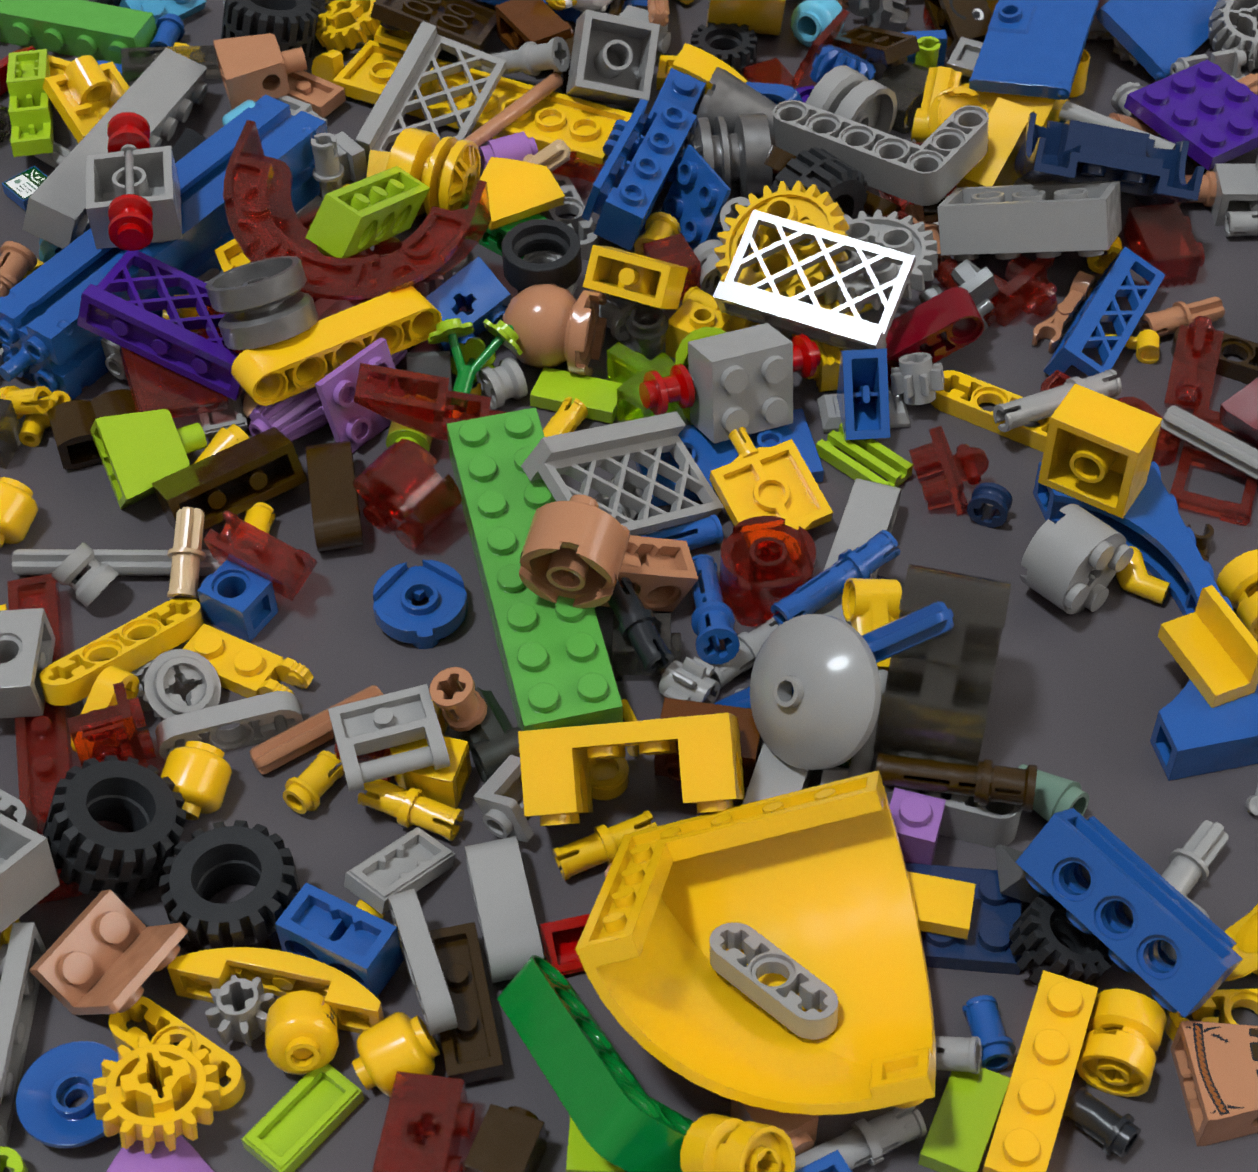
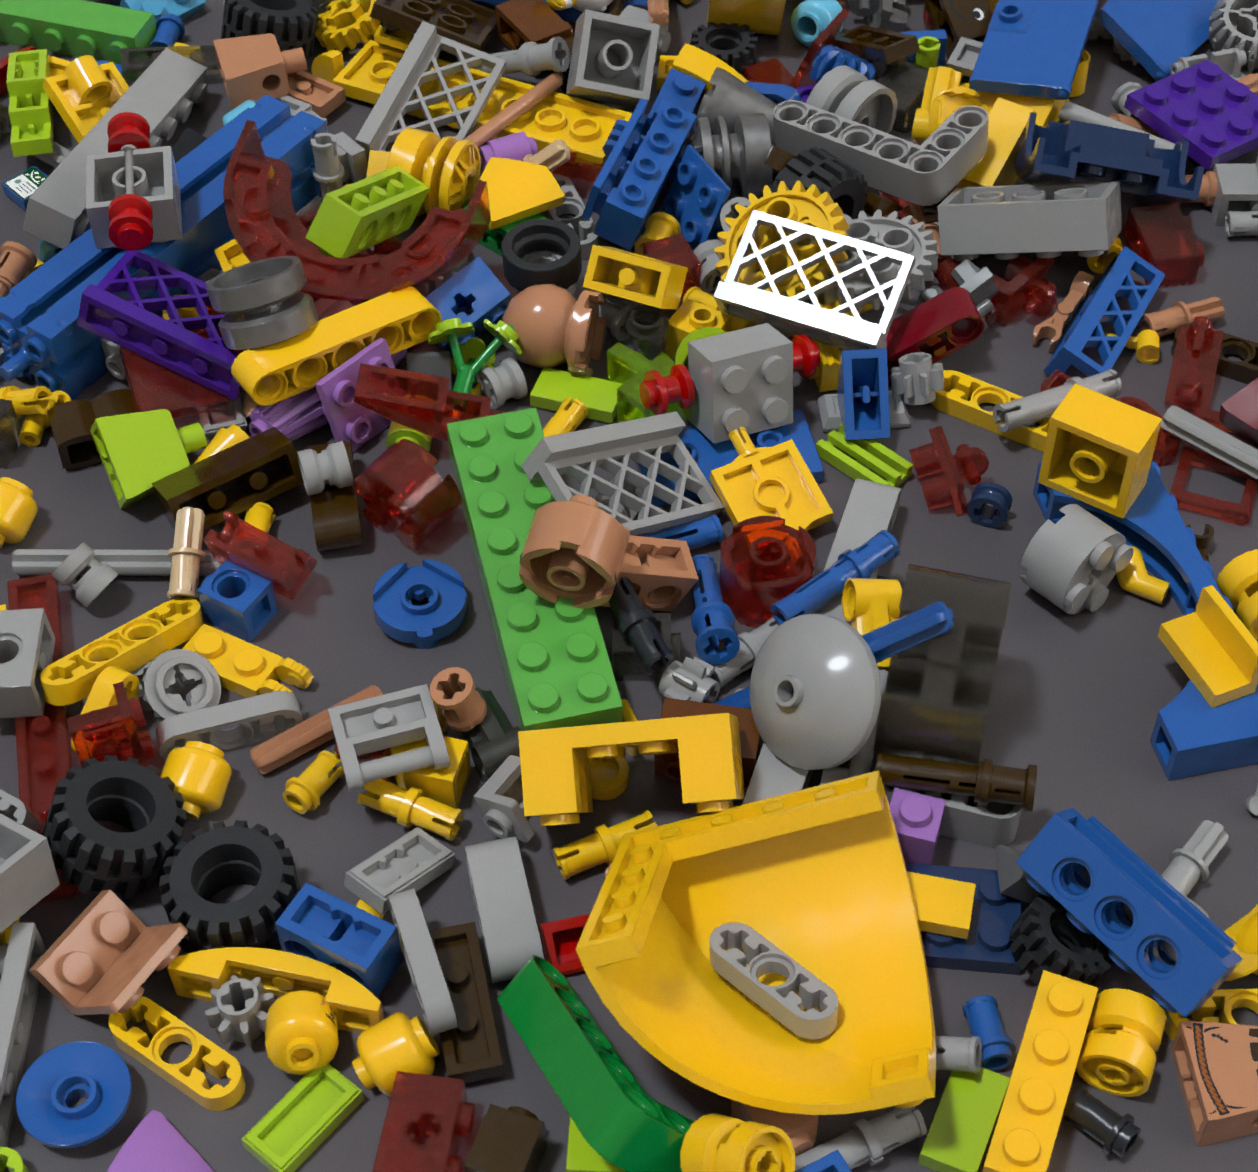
yellow gear [93,1033,221,1154] -> none
sand green cone [1018,764,1089,822] -> none
none -> light grey wheel [297,441,353,496]

